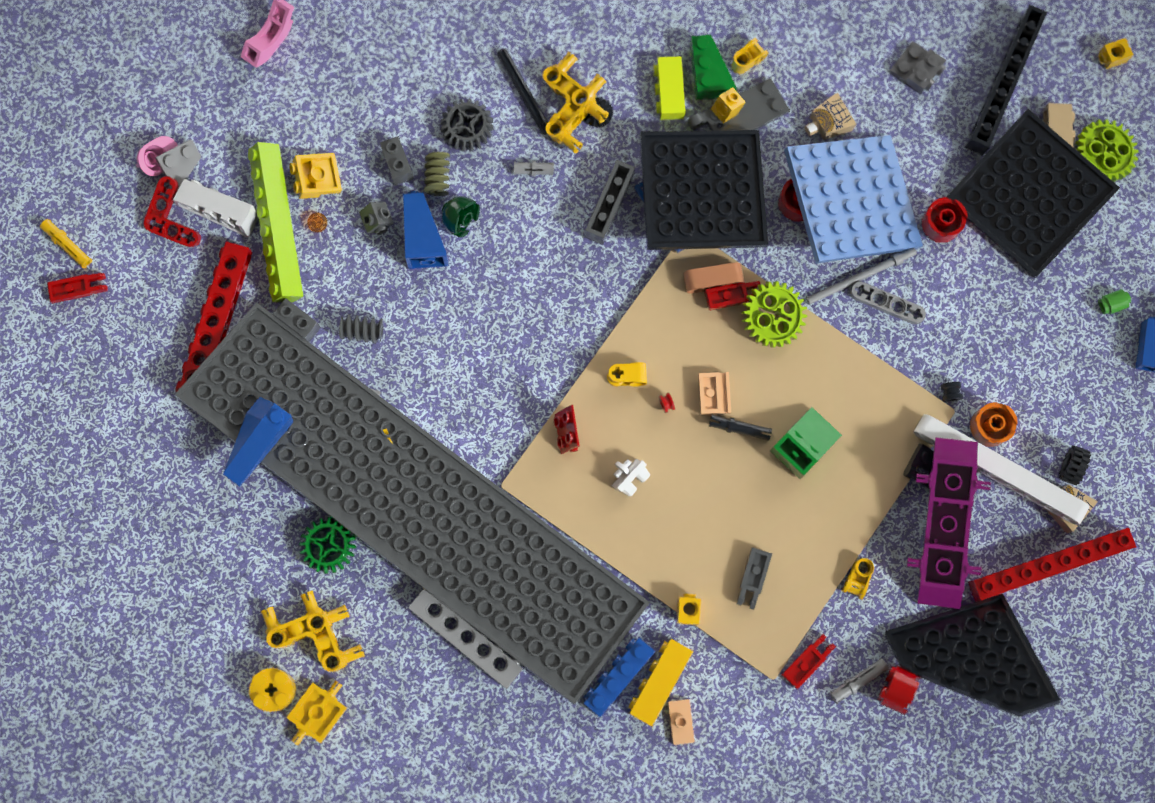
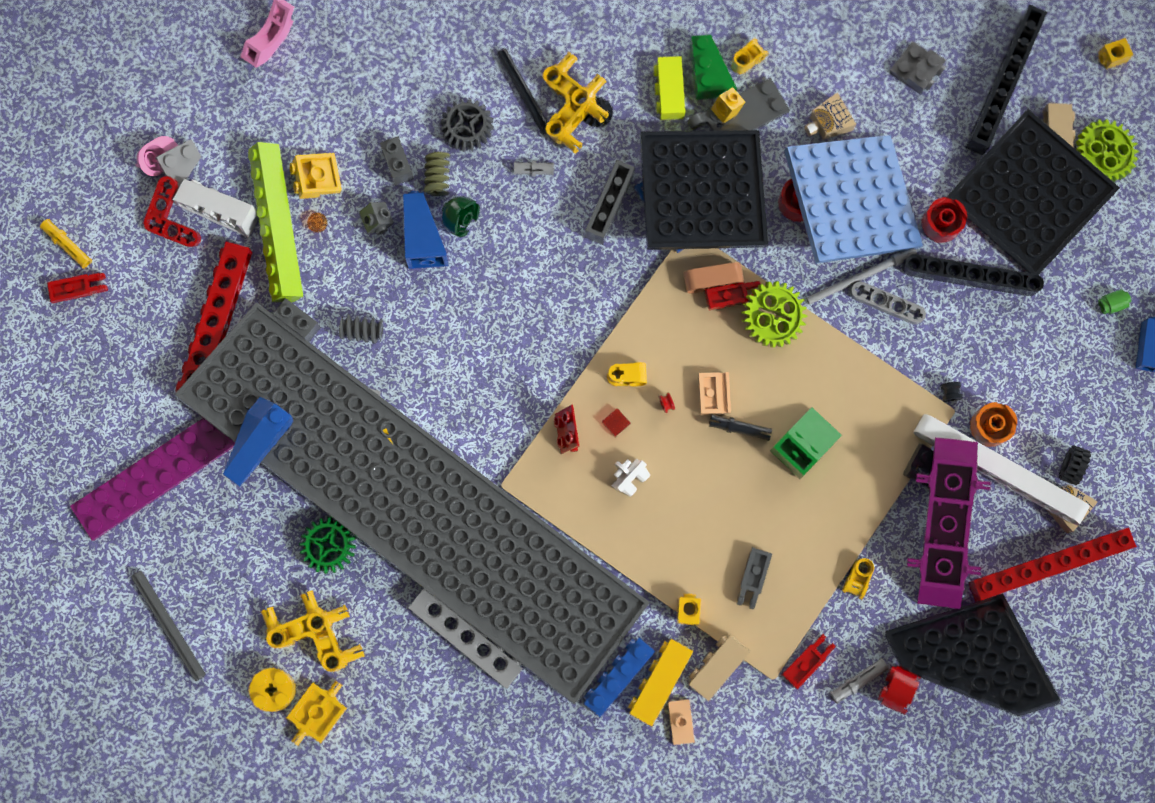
none -> magenta plate [70,418,235,541]
none -> dark grey axle [131,571,206,681]
none -> clear red tile [602,408,631,438]
none -> tan brick [689,634,750,701]
none -> black beam [902,254,1044,296]

